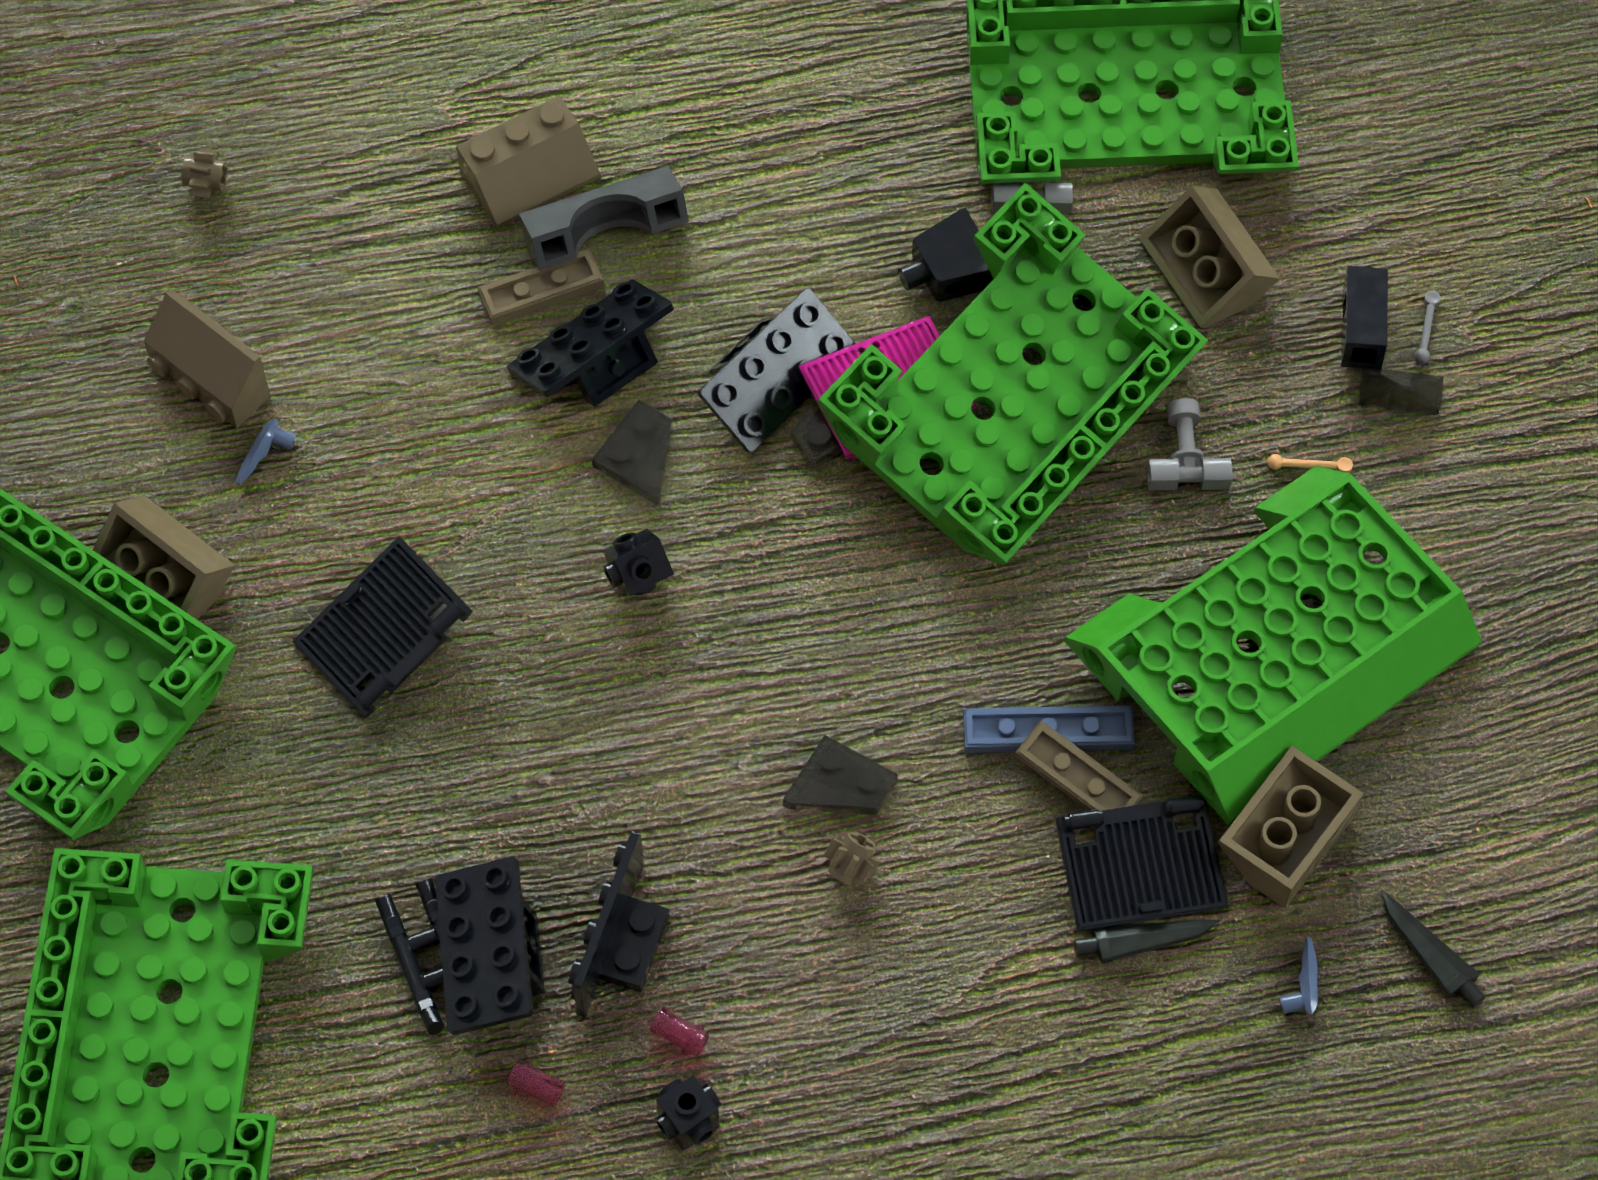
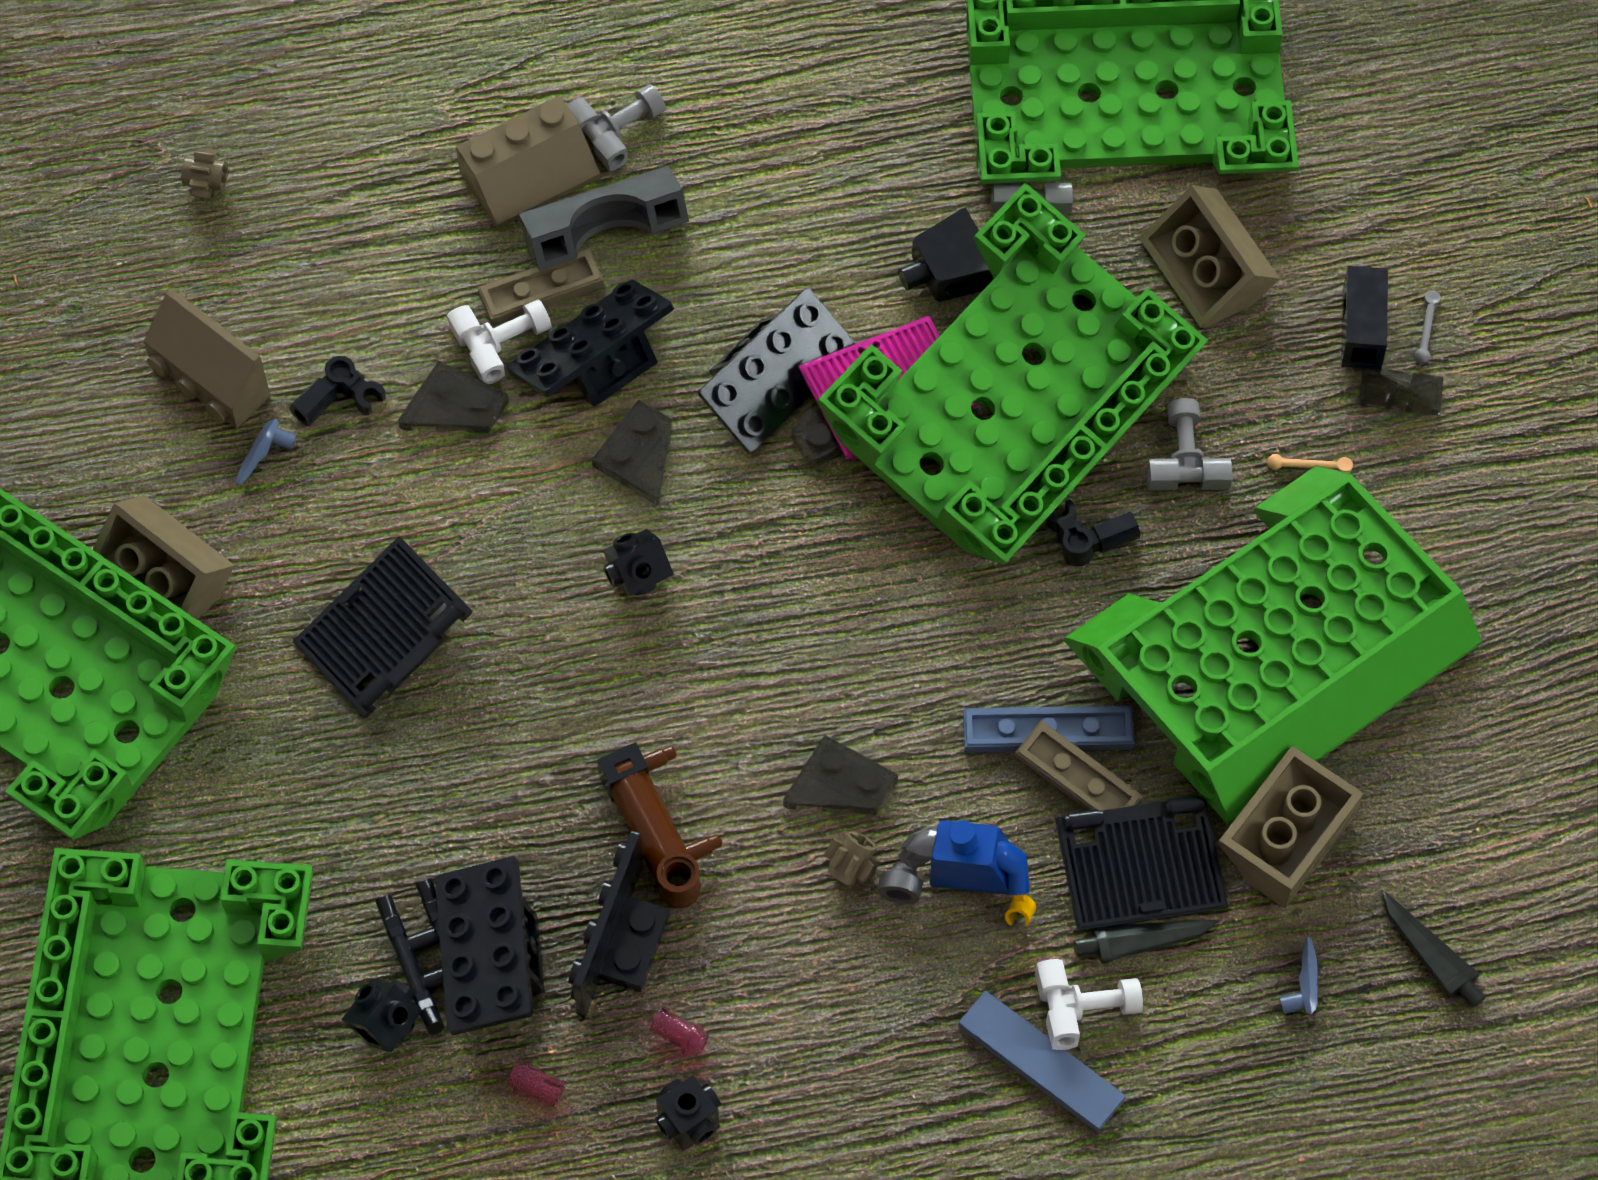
none -> black bar [289,356,386,426]
none -> black brick [341,978,423,1052]
none -> clear smoke wing [398,361,509,433]
none -> white bar [447,299,552,385]
none -> light grey bar [567,84,666,171]
none -> reddish brown piece [597,742,723,909]
none -> blue torso [877,820,1036,926]
none -> sand blue tile [958,990,1126,1133]
none -> white bar [1035,959,1143,1050]
none -> black bar [1046,499,1140,567]

